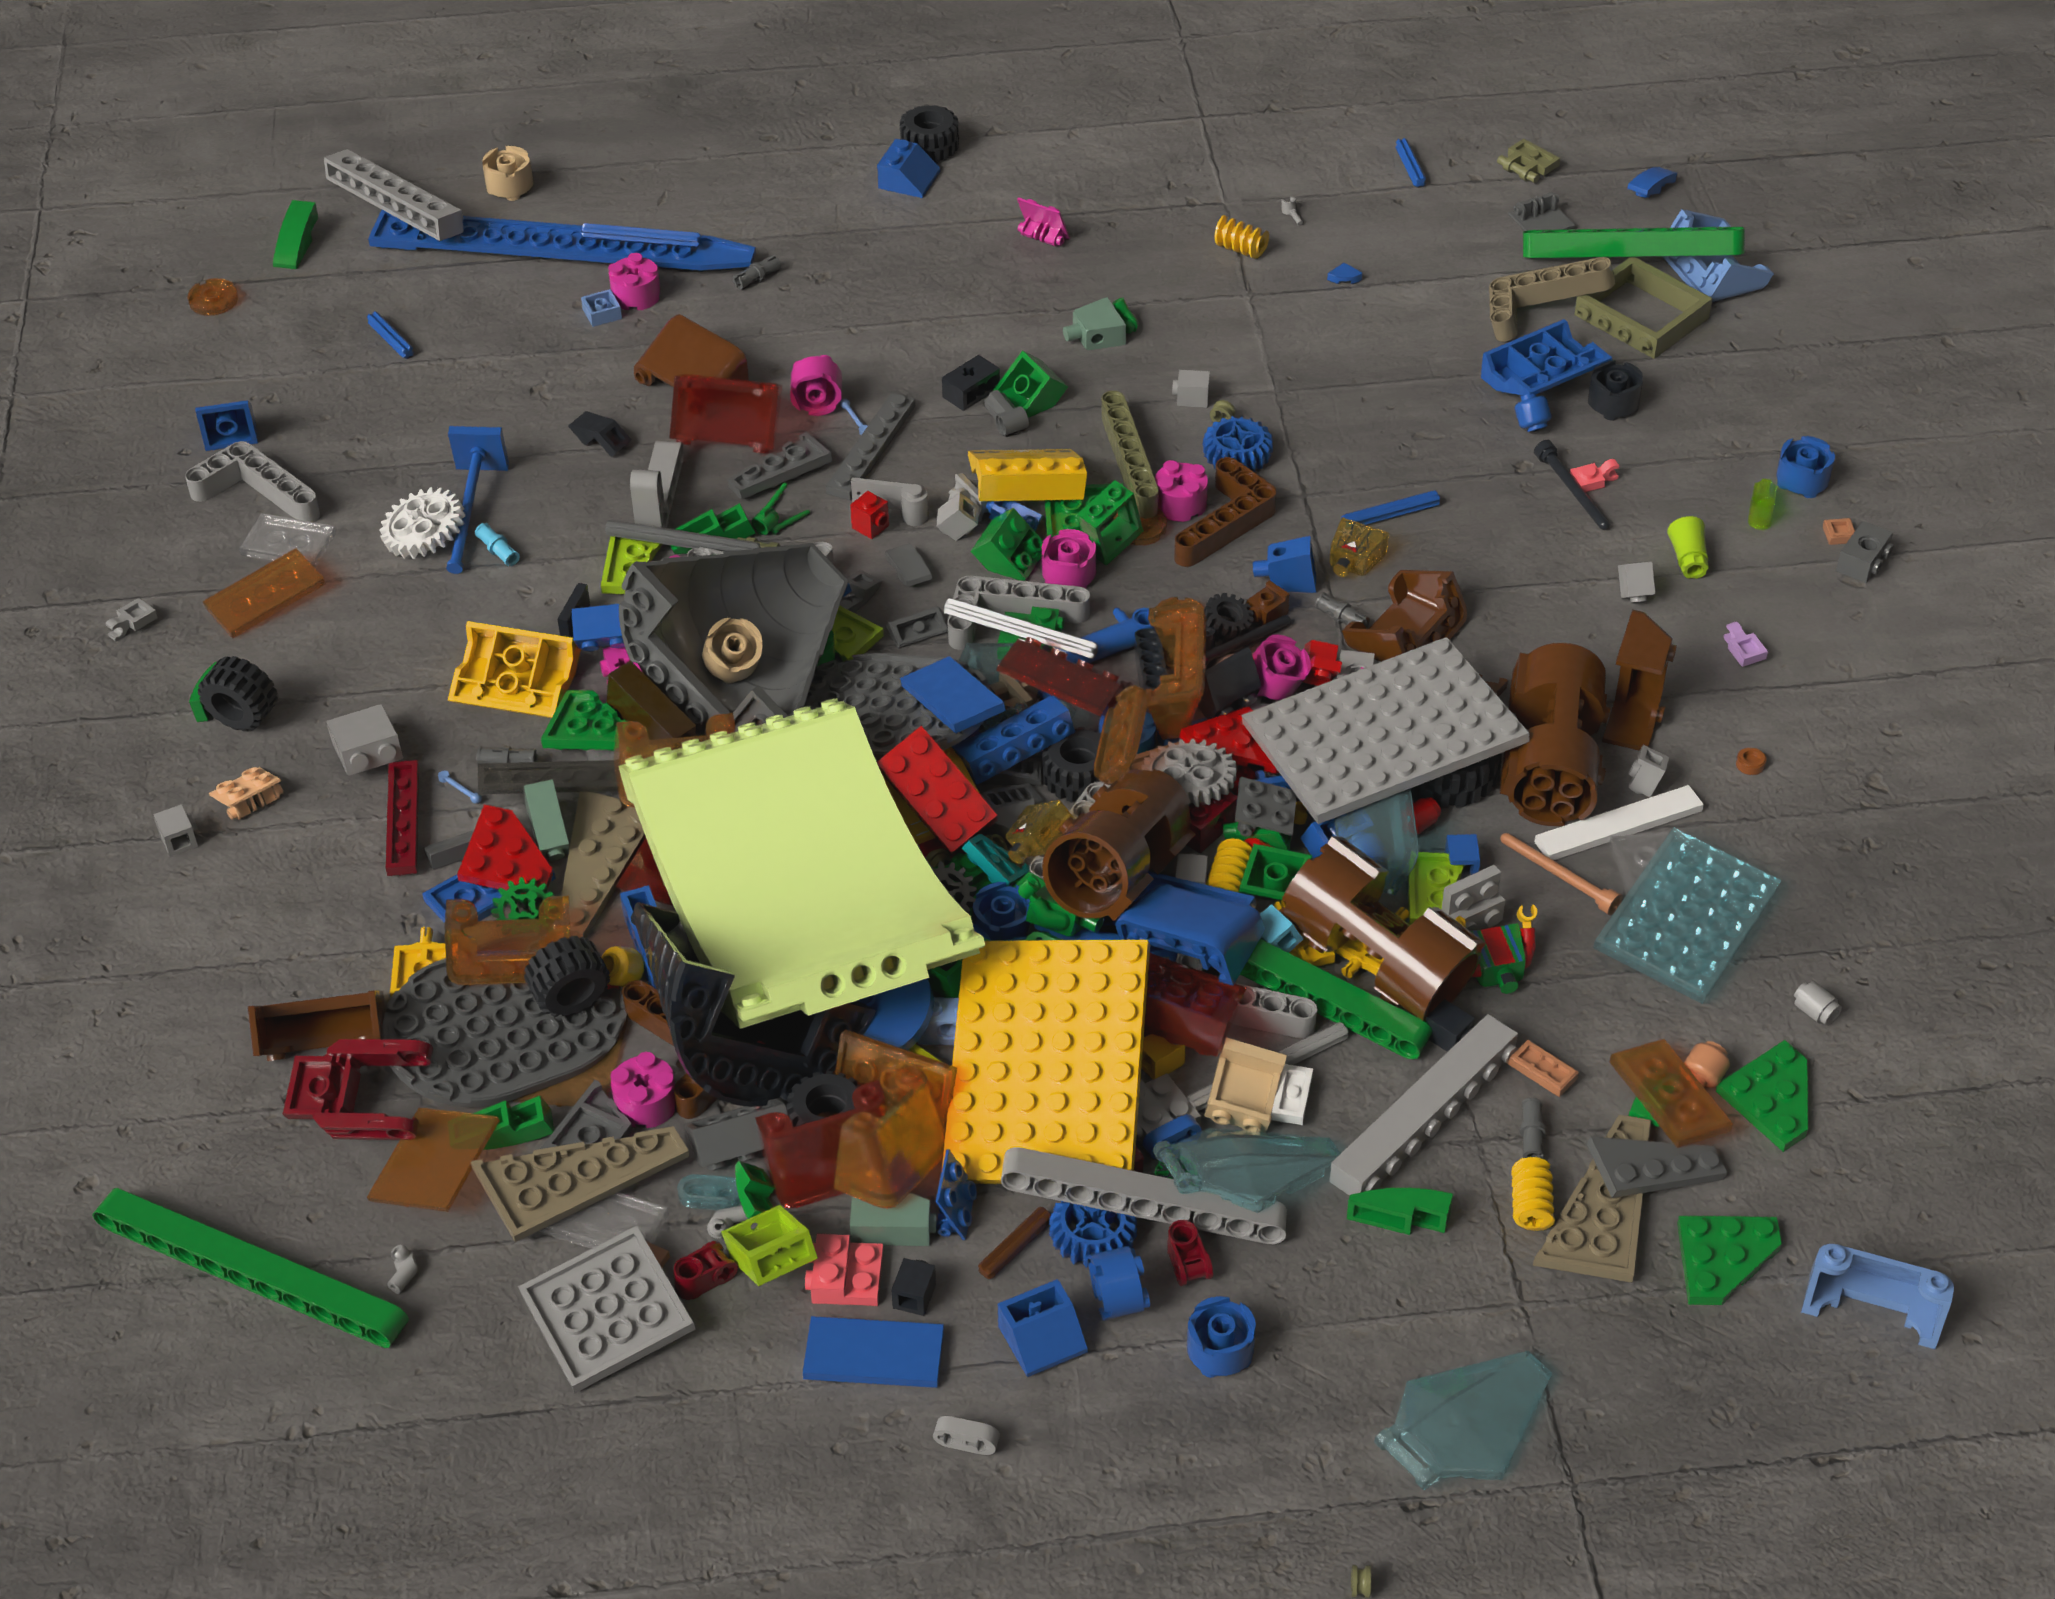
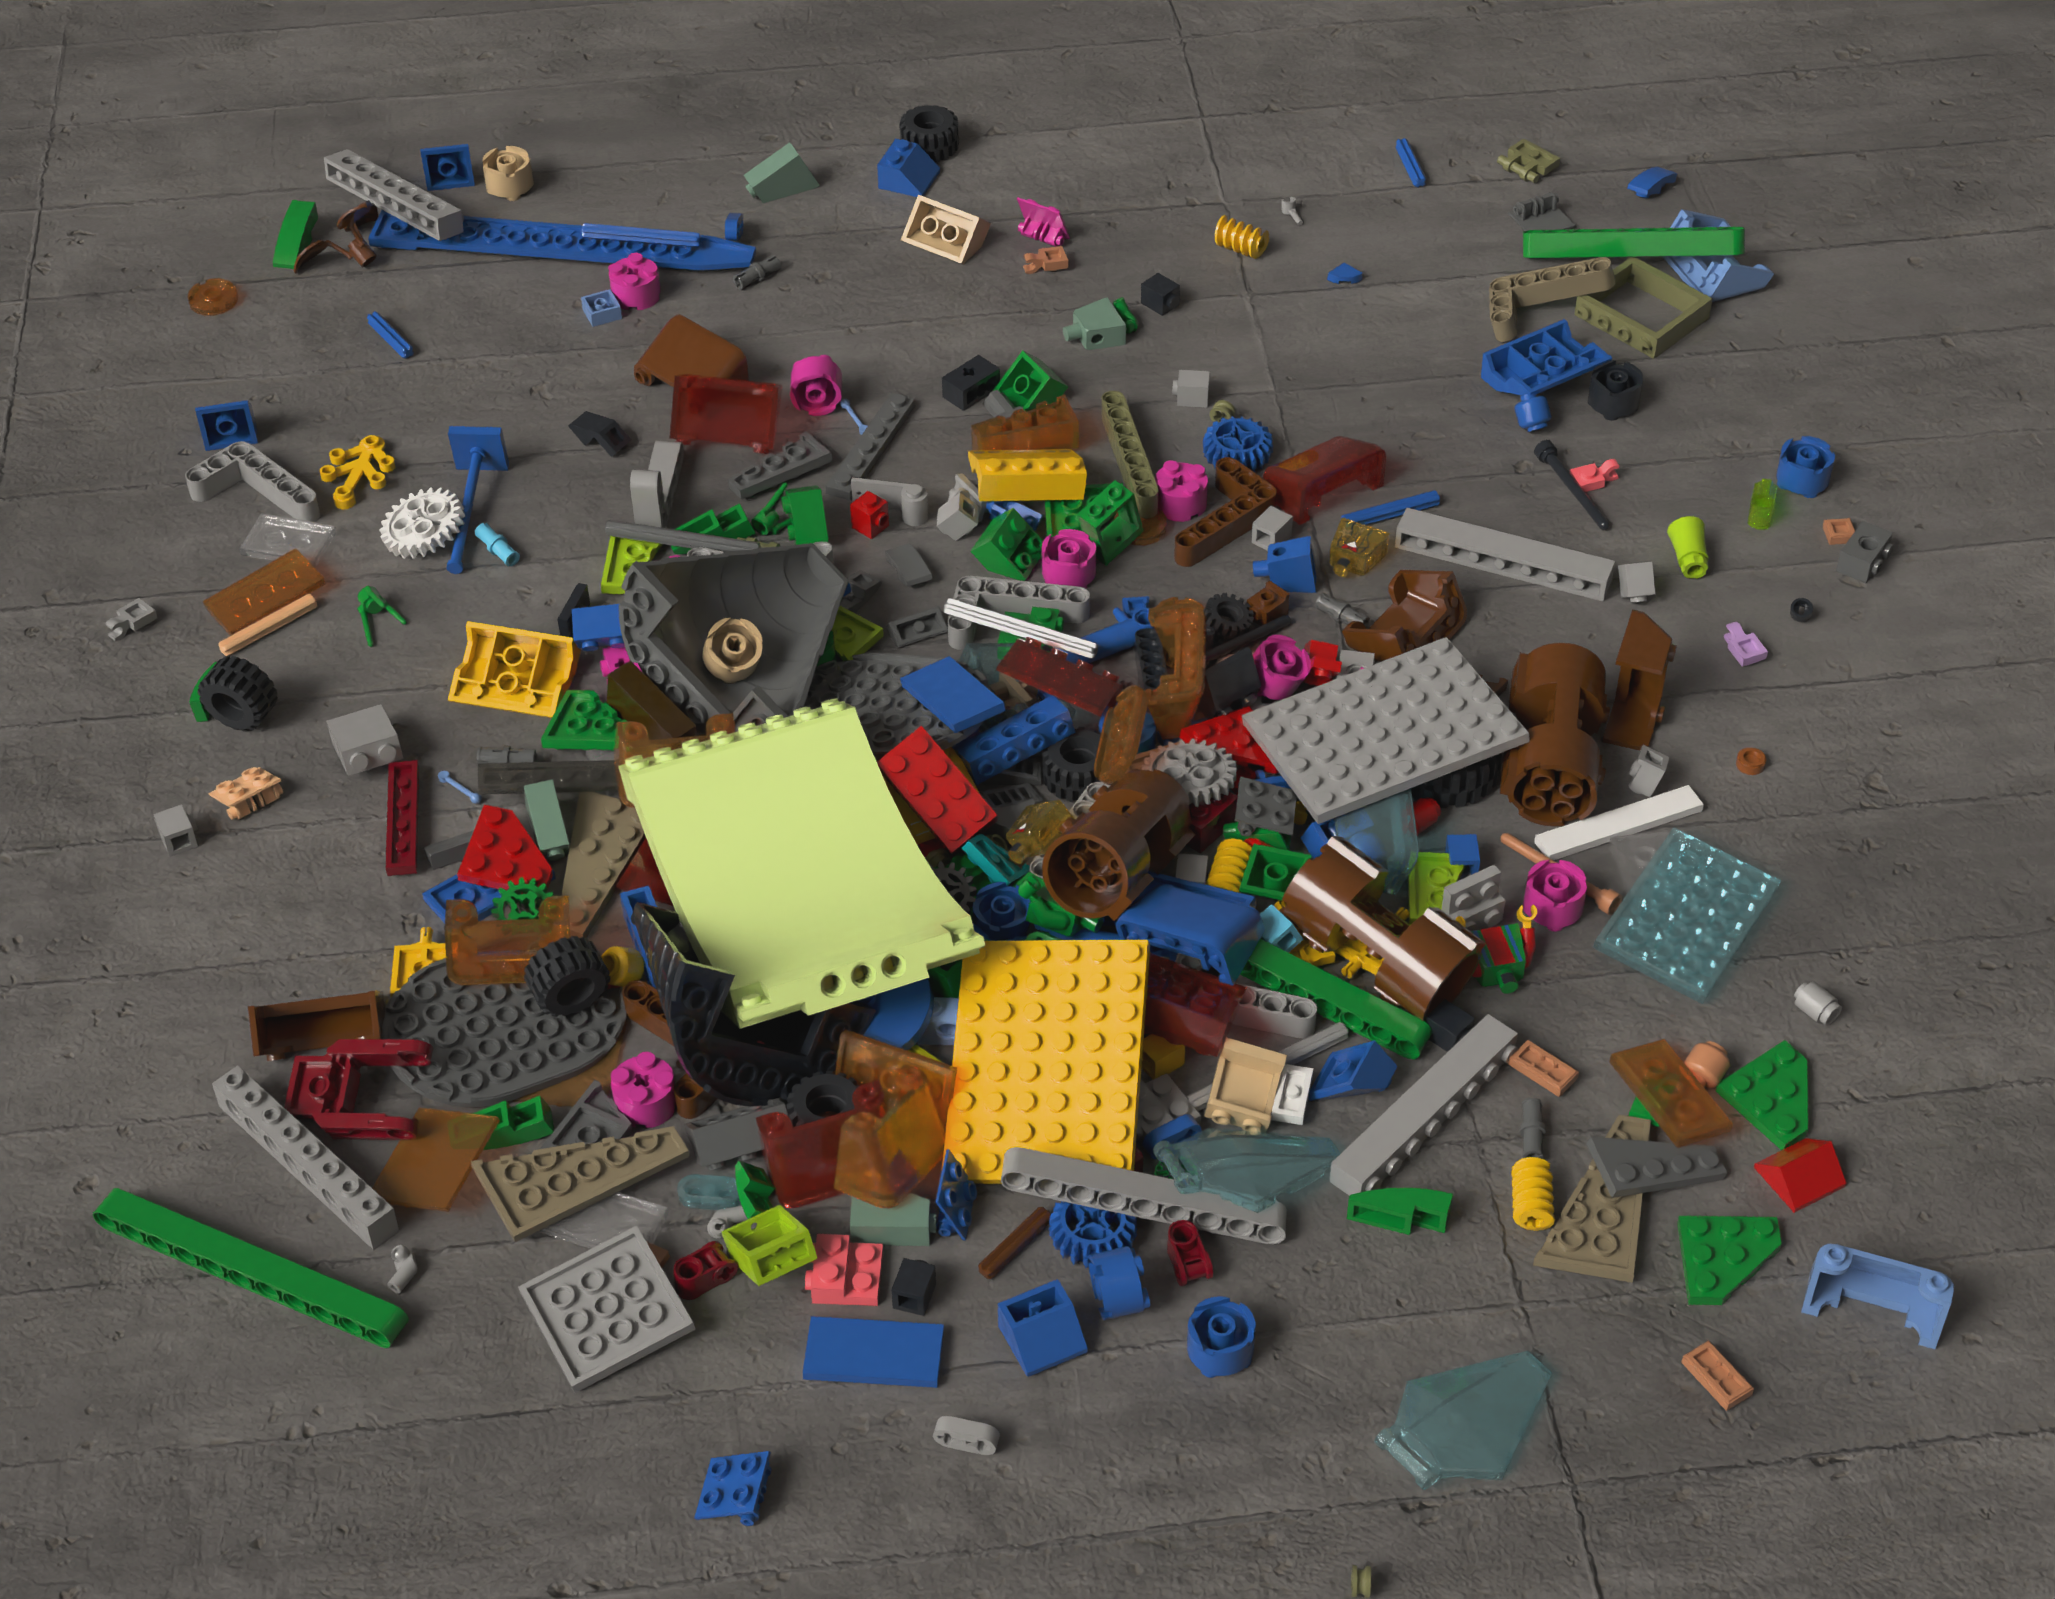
none -> light grey brick [212,1065,399,1250]
none -> light nougat axle [219,594,317,656]
none -> reddish brown plant [294,200,379,274]
none -> yellow plant [320,435,395,509]
none -> green plant [357,585,407,647]
none -> blue slope [420,144,475,191]
none -> blue hinge [694,1451,772,1526]
none -> blue beam [725,213,744,241]
none -> sand green slope [743,142,820,203]
none -> green brick [781,485,829,545]
none -> tan slope [901,195,991,264]
none -> clear orange wedge [971,395,1079,450]
none -> nougat plate [1023,246,1069,274]
none -> blue tile [1122,596,1149,618]
none -> black brick [1141,273,1180,316]
none -> light grey brick [1252,506,1293,551]
none -> clear red windscreen [1263,436,1386,525]
none -> blue slope [1308,1040,1398,1101]
none -> light grey brick [1395,508,1615,601]
none -> dark pink brick [1523,860,1587,932]
none -> nougat plate [1681,1340,1754,1411]
none -> red slope [1754,1138,1846,1213]
none -> black hinge [1790,598,1813,622]

